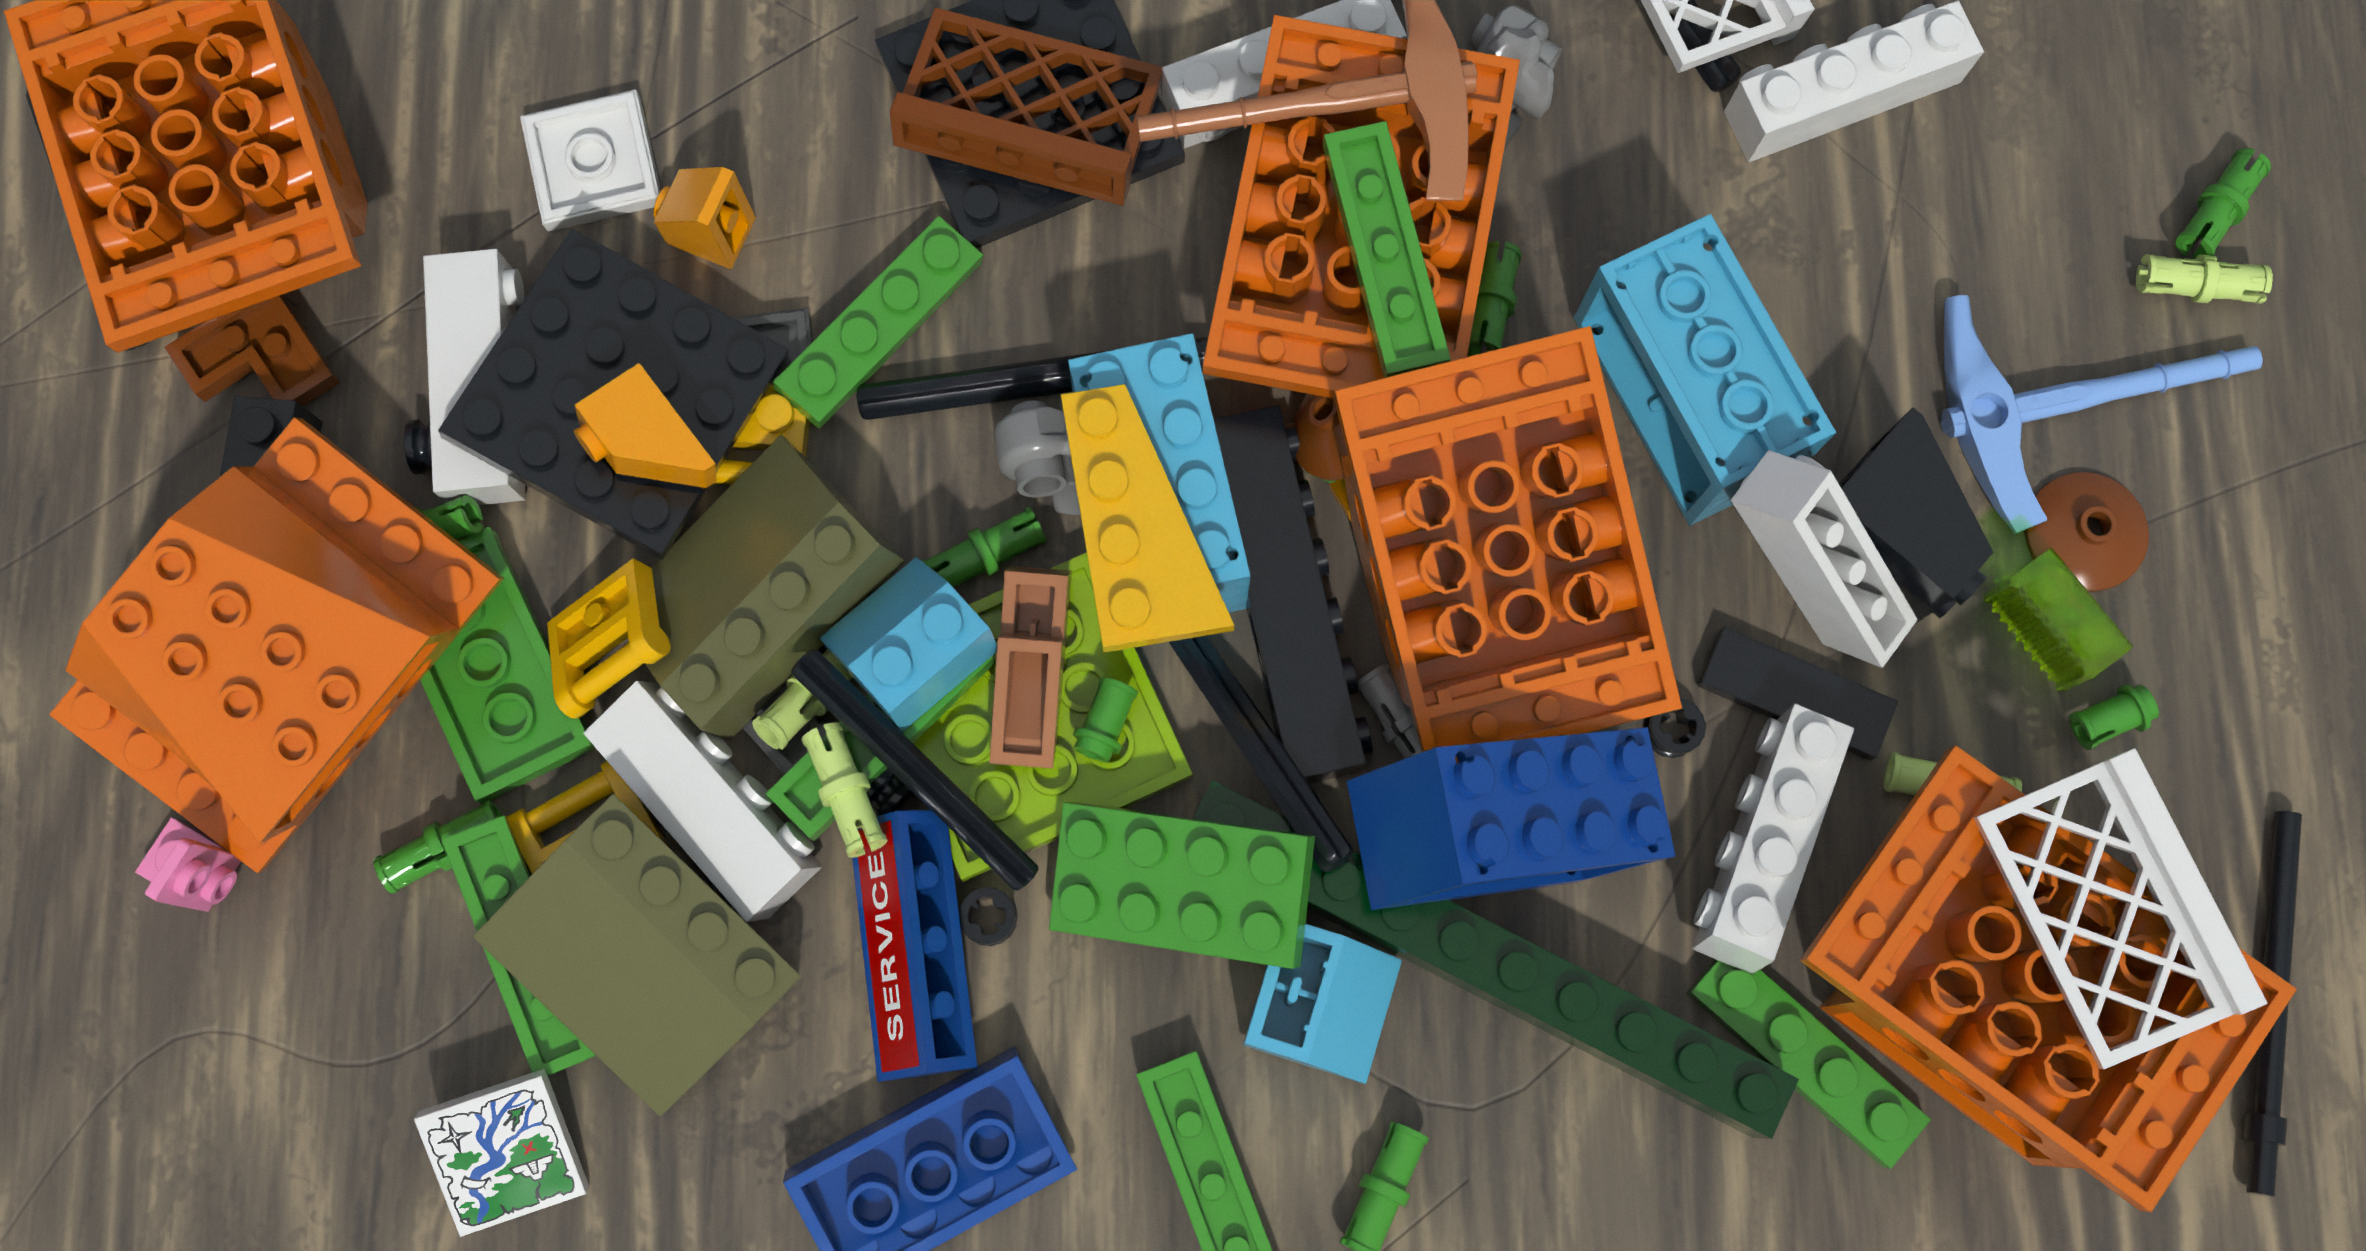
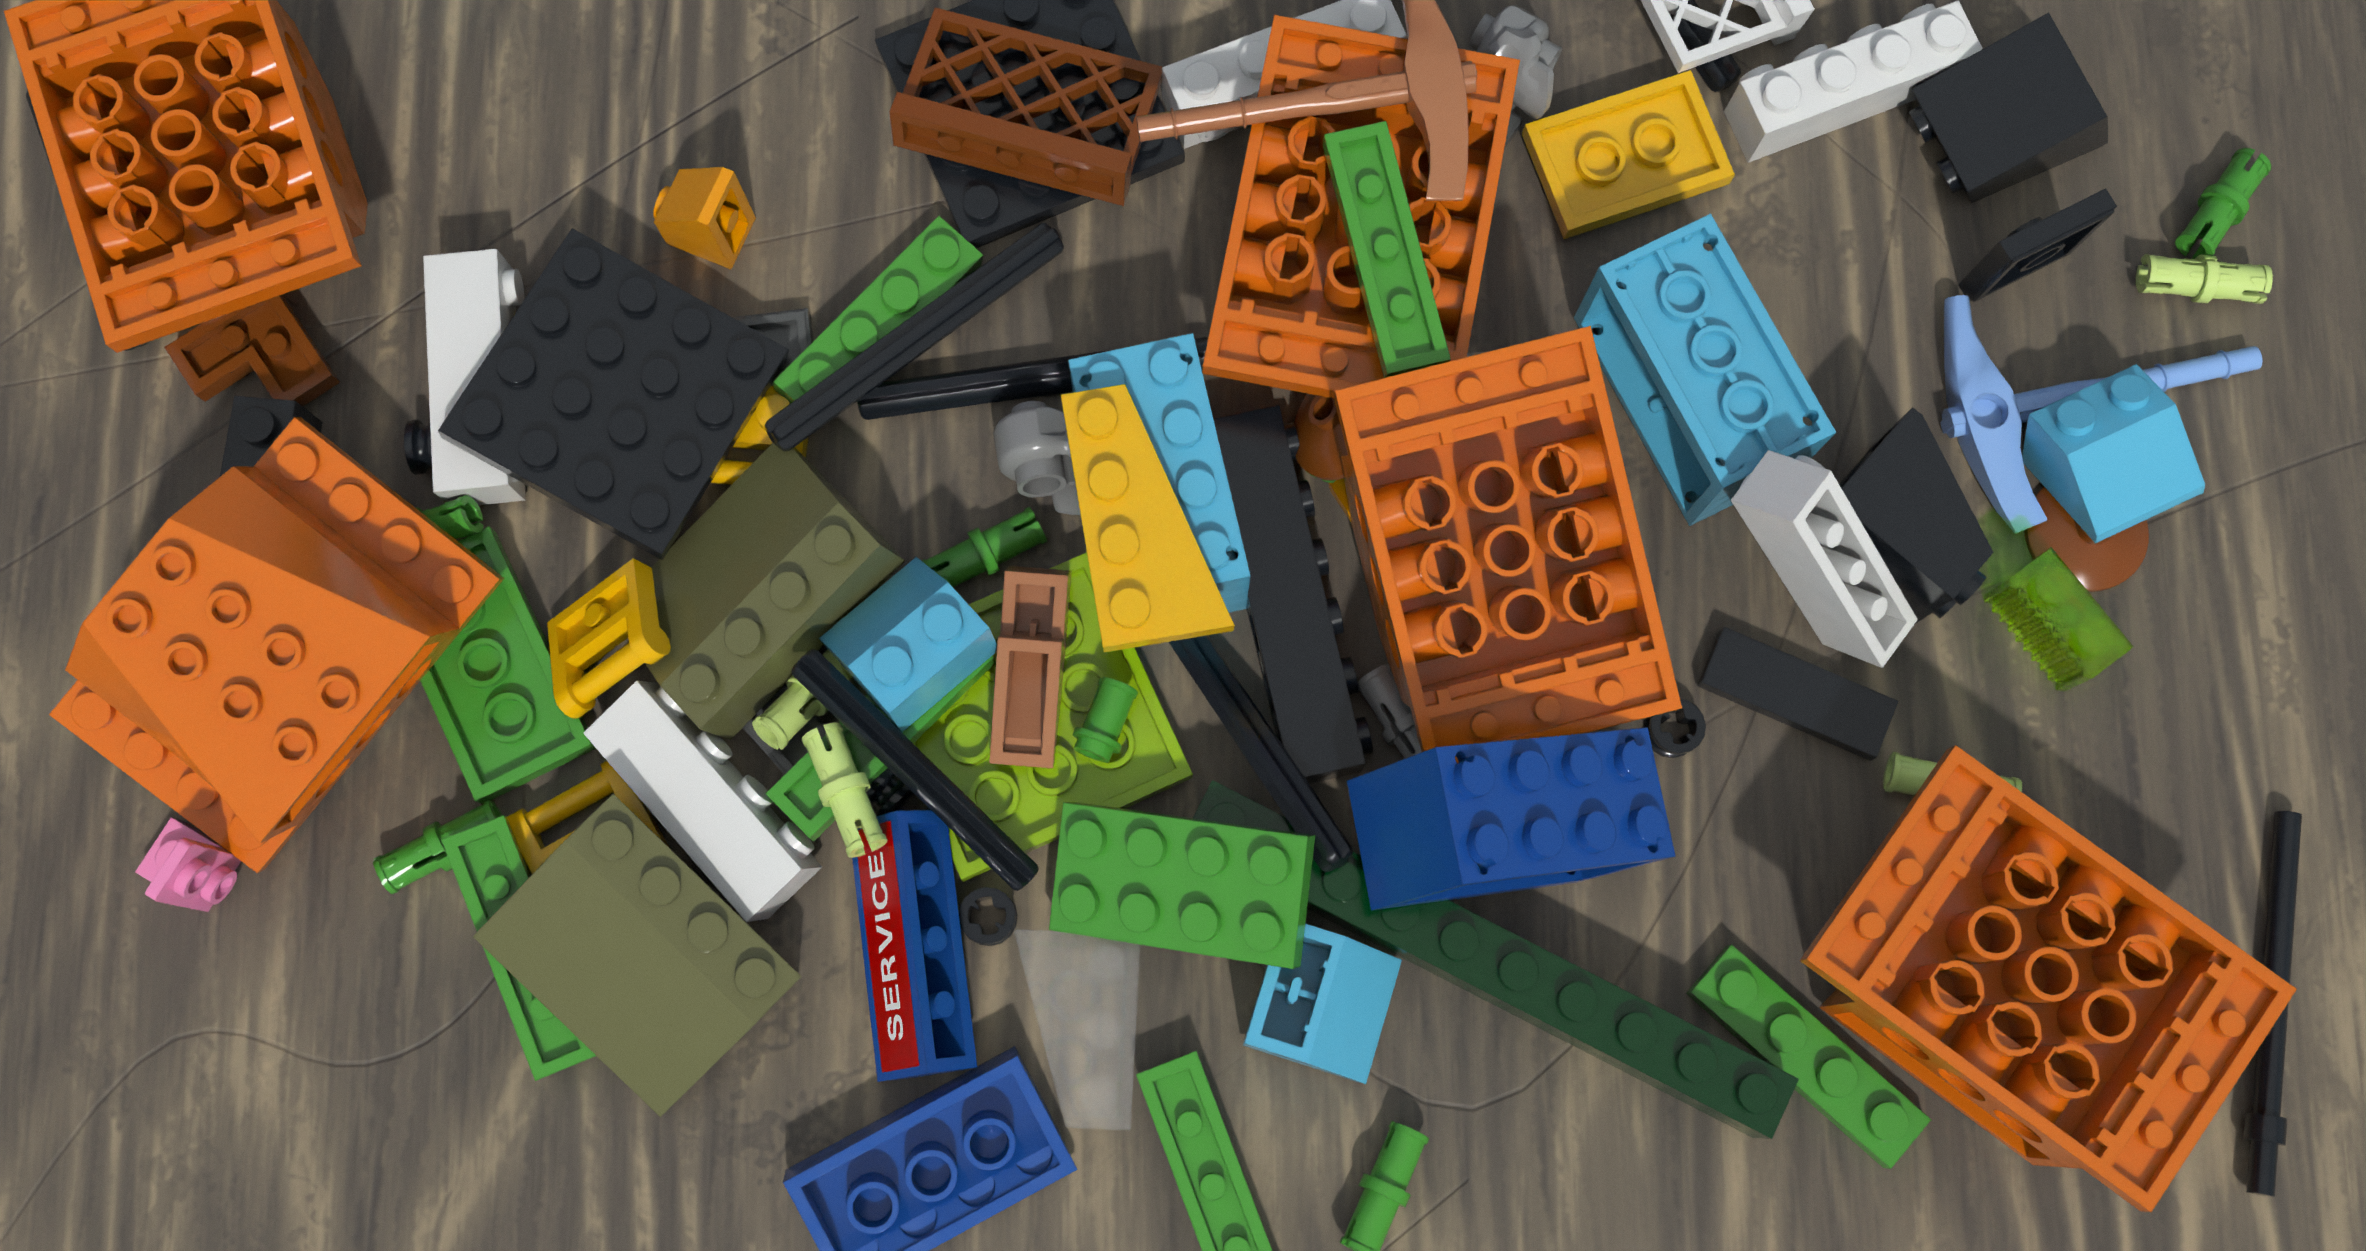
tile [414,1068,589,1237] -> none
white tile [520,89,661,232] -> none
light orange slope [573,363,717,488] -> none
bright green pin [1467,241,1522,357] -> none
white brick [1692,703,1854,975] -> none
white fence [1974,748,2268,1070] -> none
bright green pin [2069,684,2159,750] -> none
none -> black axle [764,223,1064,451]
none -> clear wing [1013,929,1140,1131]
none -> yellow plate [1522,70,1735,239]
none -> black slope [1909,12,2108,203]
none -> black plate [1958,188,2117,302]
none -> medium azure slope [2022,364,2205,544]

